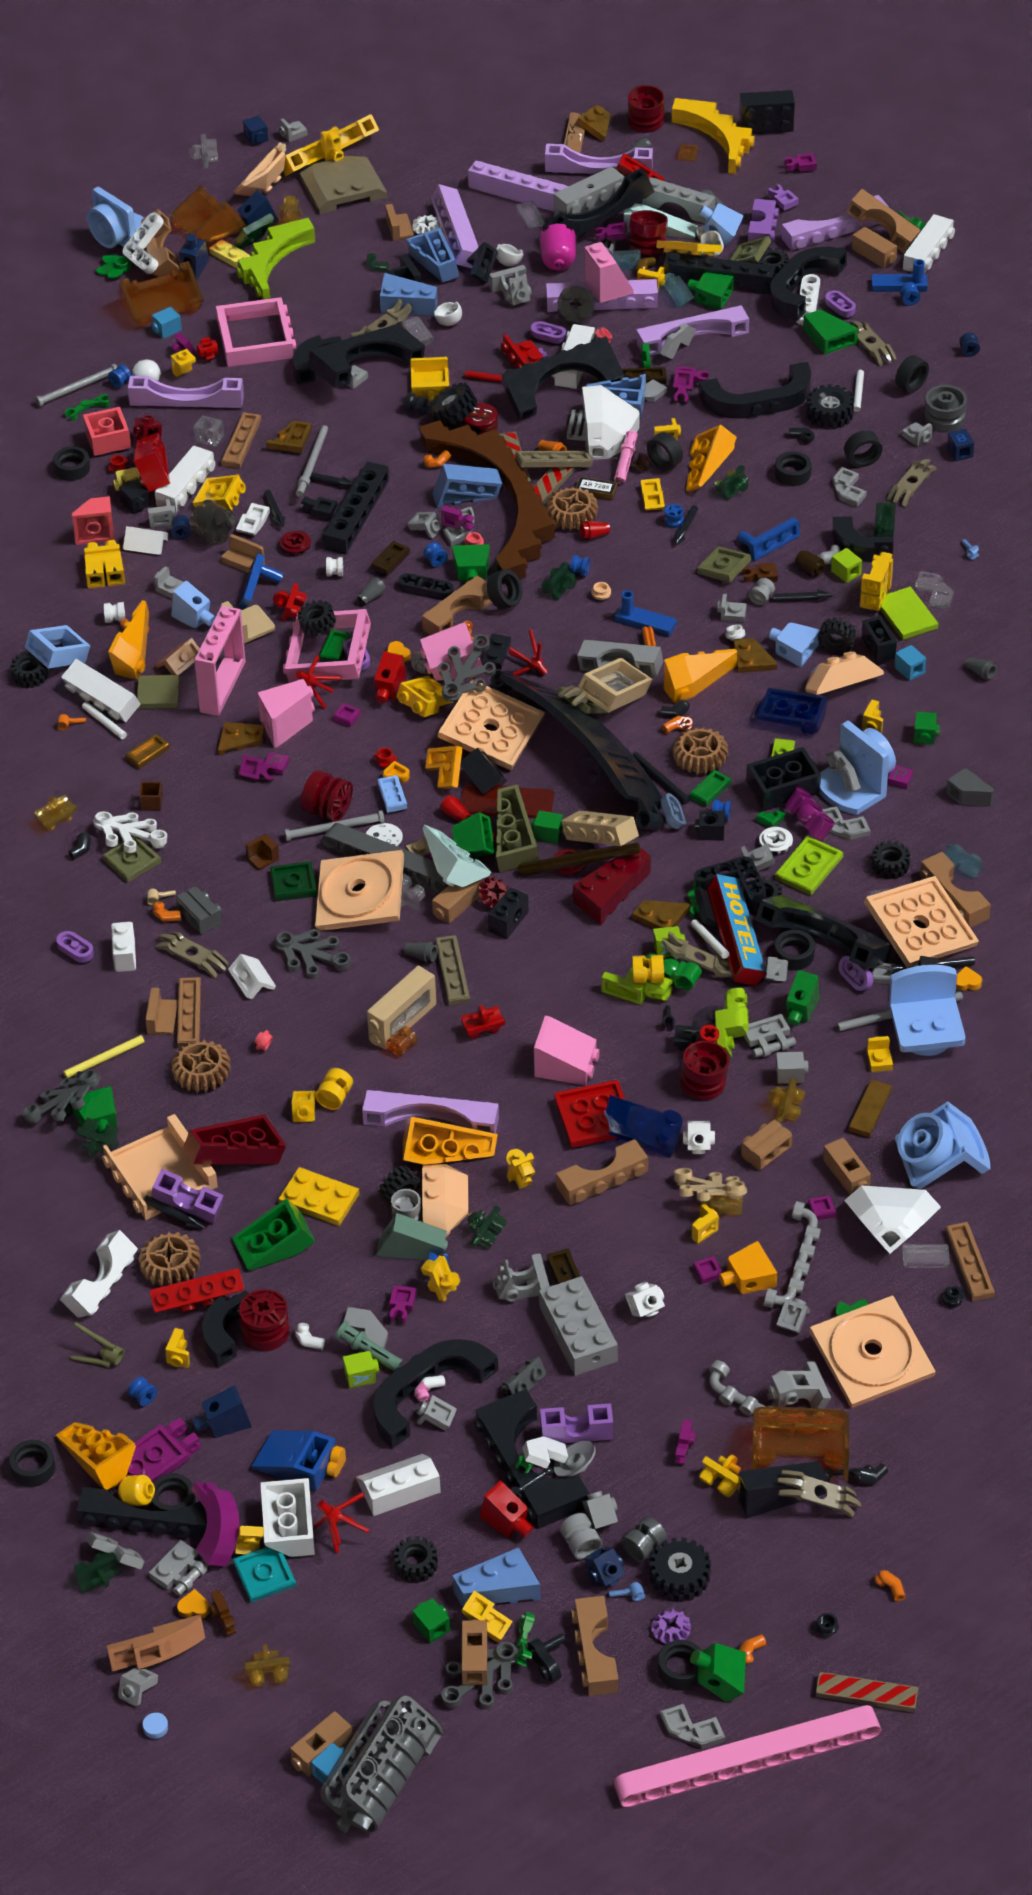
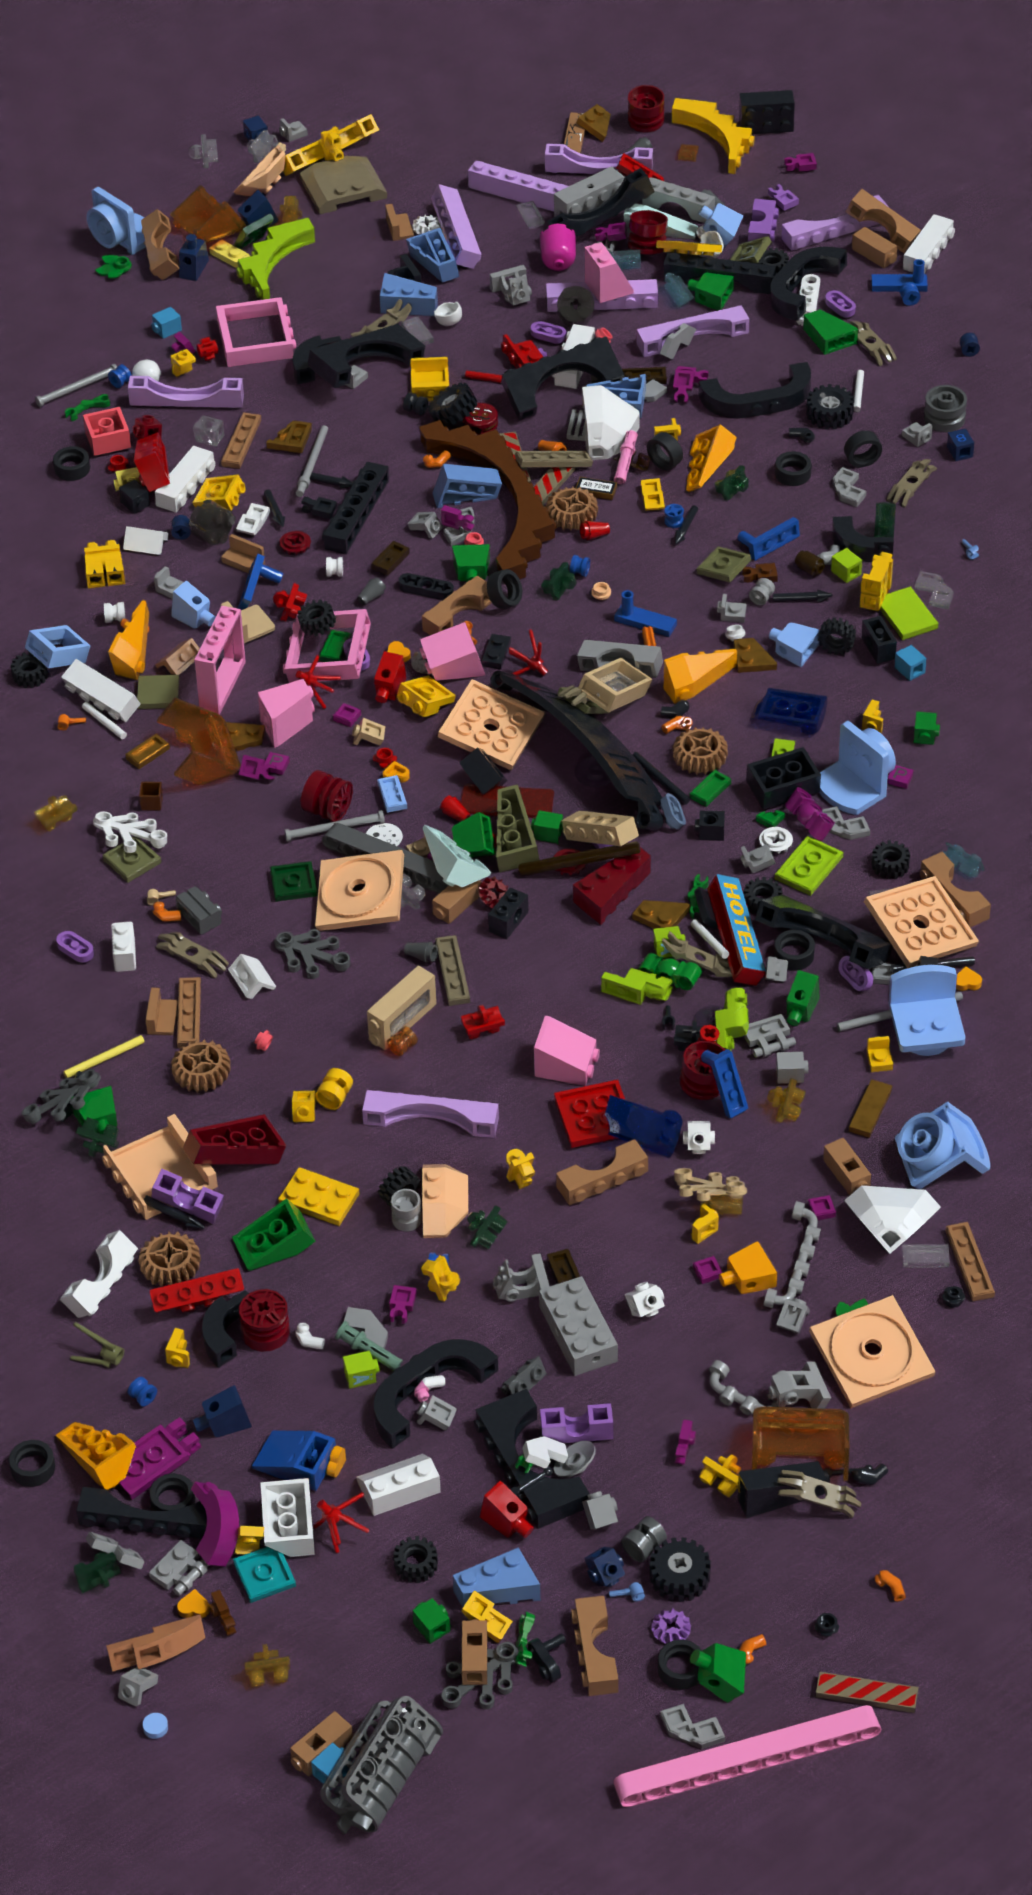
black arm [68,832,91,860] -> none
coral slope [72,496,115,545] -> none
clear orange windscreen [118,261,204,327] -> none
yellow head [118,1475,155,1507] -> none
white beam [123,212,163,274] -> none
light grey bracket [148,499,176,528] -> none
reddish brown panel [246,833,279,870] -> none
clear green arm [366,253,389,271] -> none
sand green slope [376,1213,448,1260] -> none
light orange wedge [403,1117,498,1165] -> none
blue wheel [423,542,448,567] -> none
light orange plate [425,746,462,789] -> none
dark grey plant [438,634,496,702] -> none
black slope [467,242,498,284] -> none
white hair [496,244,524,267] -> none
light grey wheel [560,1513,602,1560] -> none
yellow wheel [632,955,664,984] -> none
pearl gold arm [636,257,656,272] -> none
yellow bracket [637,266,666,291] -> none
green tile [641,343,651,368] -> none
black beam [694,856,766,903] -> none
blue wheel [712,799,732,822] -> none
medium nougat brick [741,1119,793,1170] -> none
light nougat wedge [806,652,884,695] -> none
light grey tile [826,750,861,792] -> none
black tyre [895,355,929,393] -> none
green plate [898,210,926,231] -> none
dark grey slope [946,768,995,806] -> none
dark grey cone [966,657,997,680] -> none
none -> clear orange windscreen [157,698,241,785]
none -> clear hips [247,130,279,163]
none -> tan bracket [352,718,385,745]
none -> blue piece [701,1049,749,1118]

